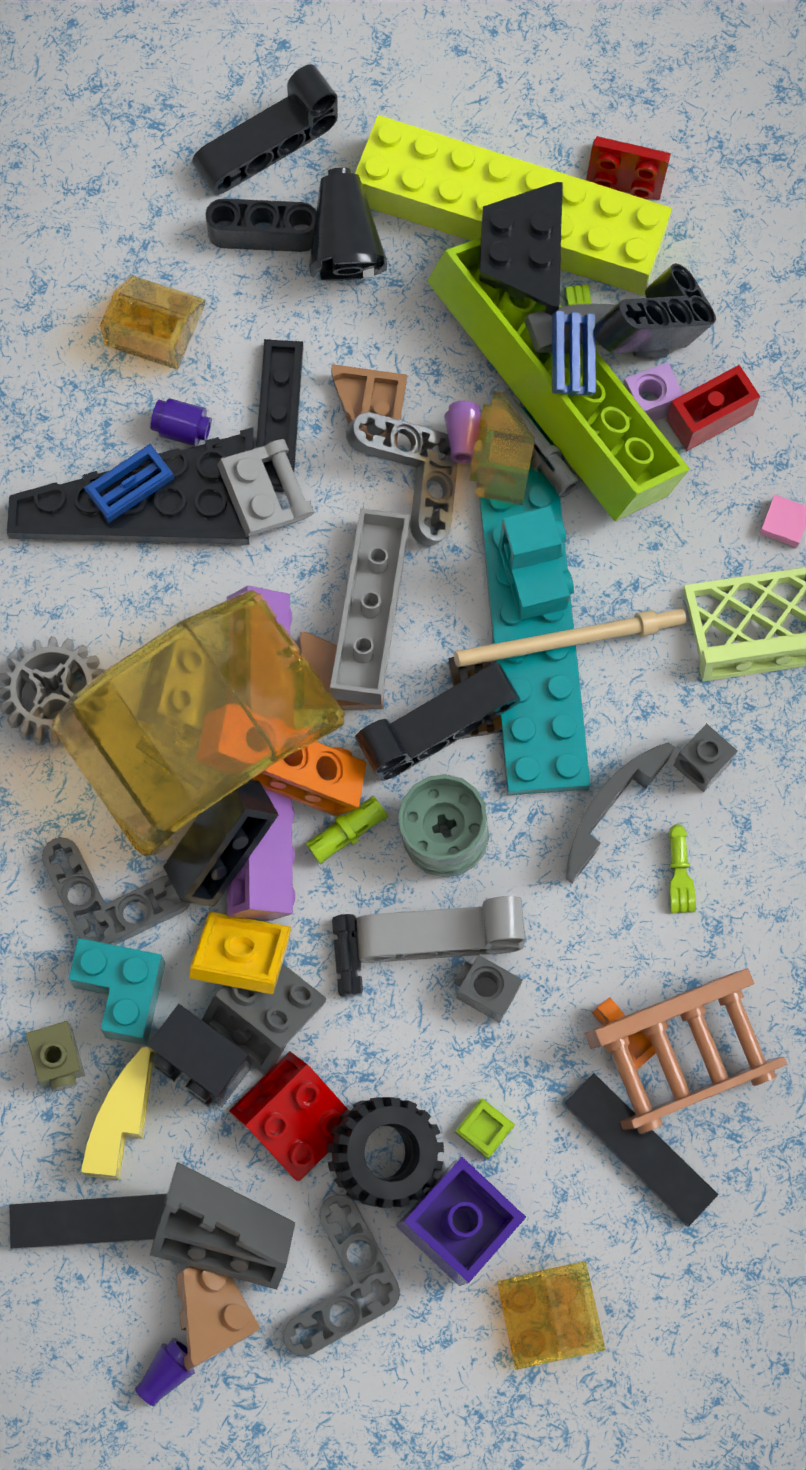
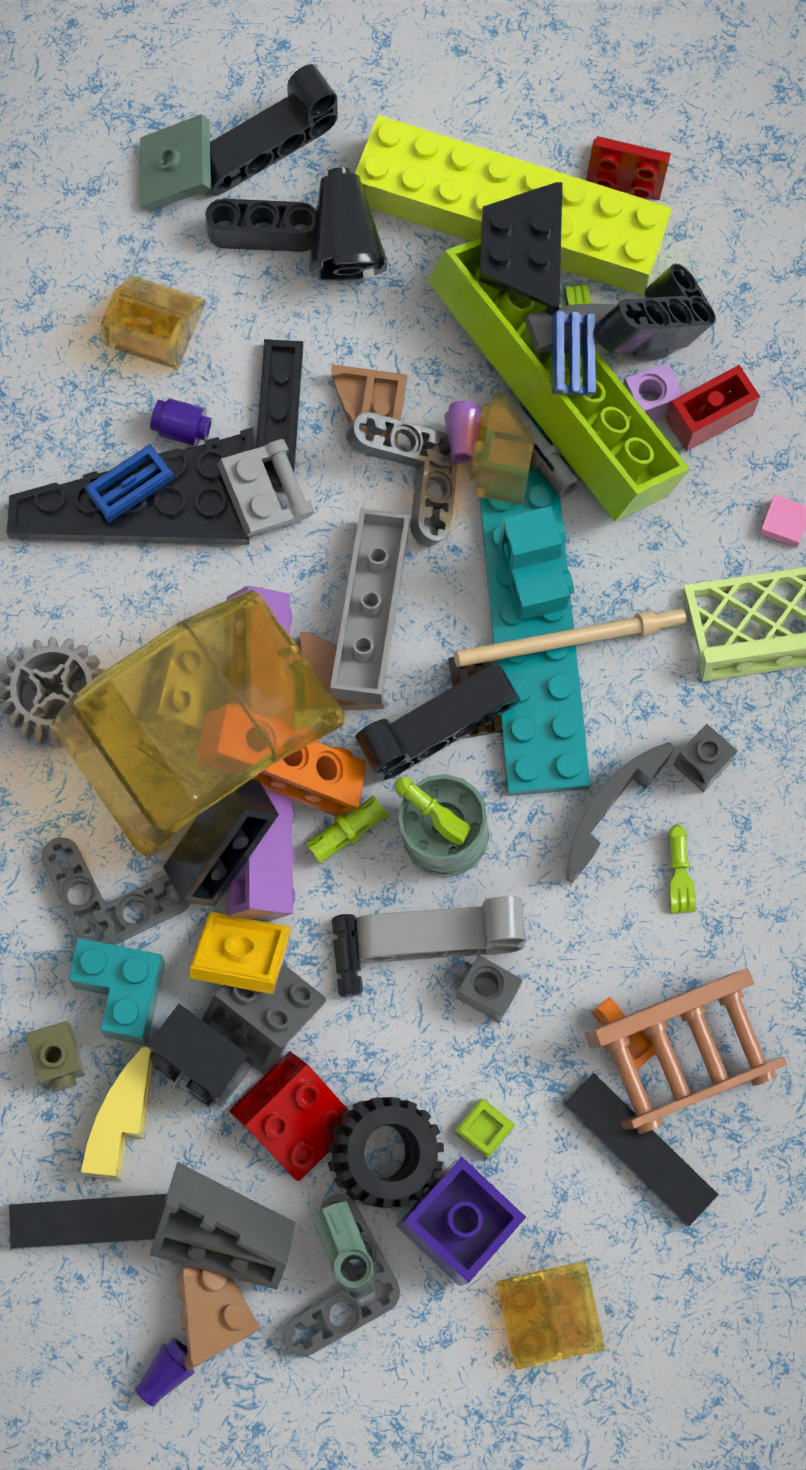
none -> sand green plate [140,114,211,212]
none -> sand green piece [312,1201,374,1293]
none -> lime piece [394,777,471,845]

